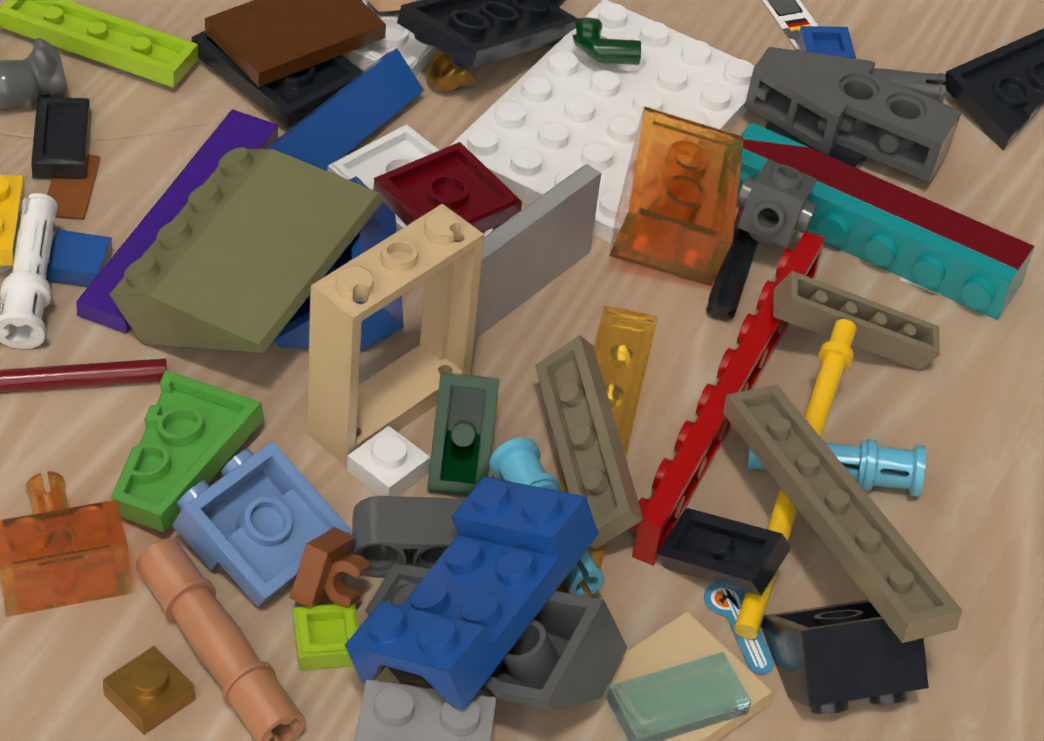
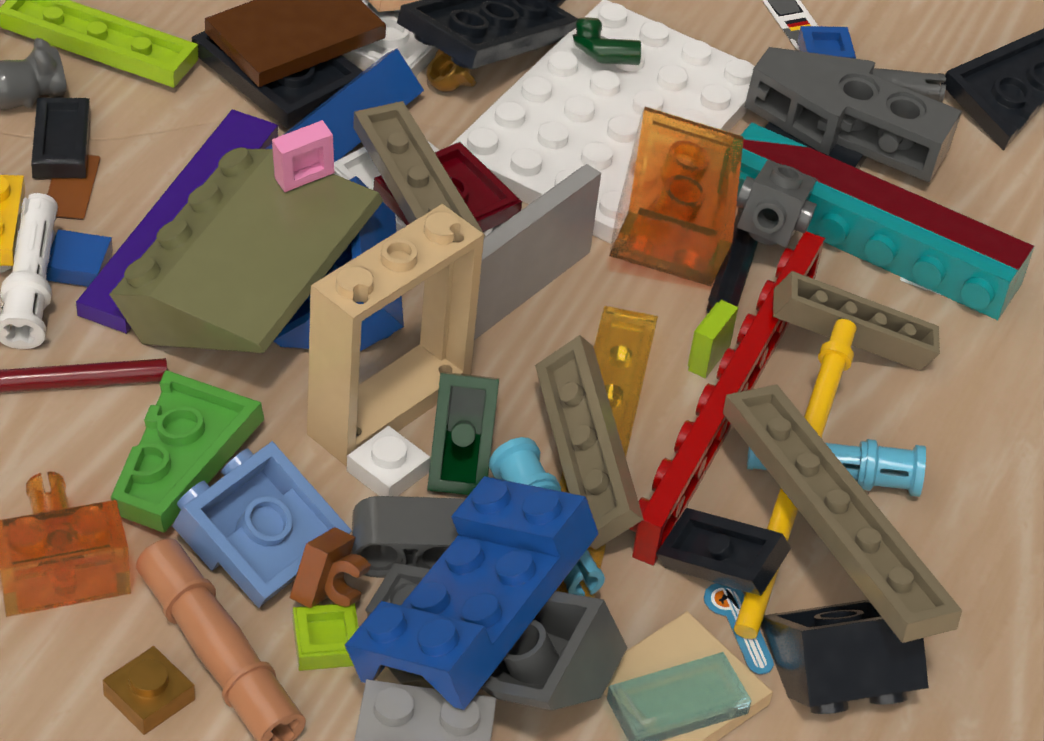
none -> bright pink tile [272,120,335,192]
none -> dark tan plate [353,101,485,237]
none -> lime tile [688,300,738,379]

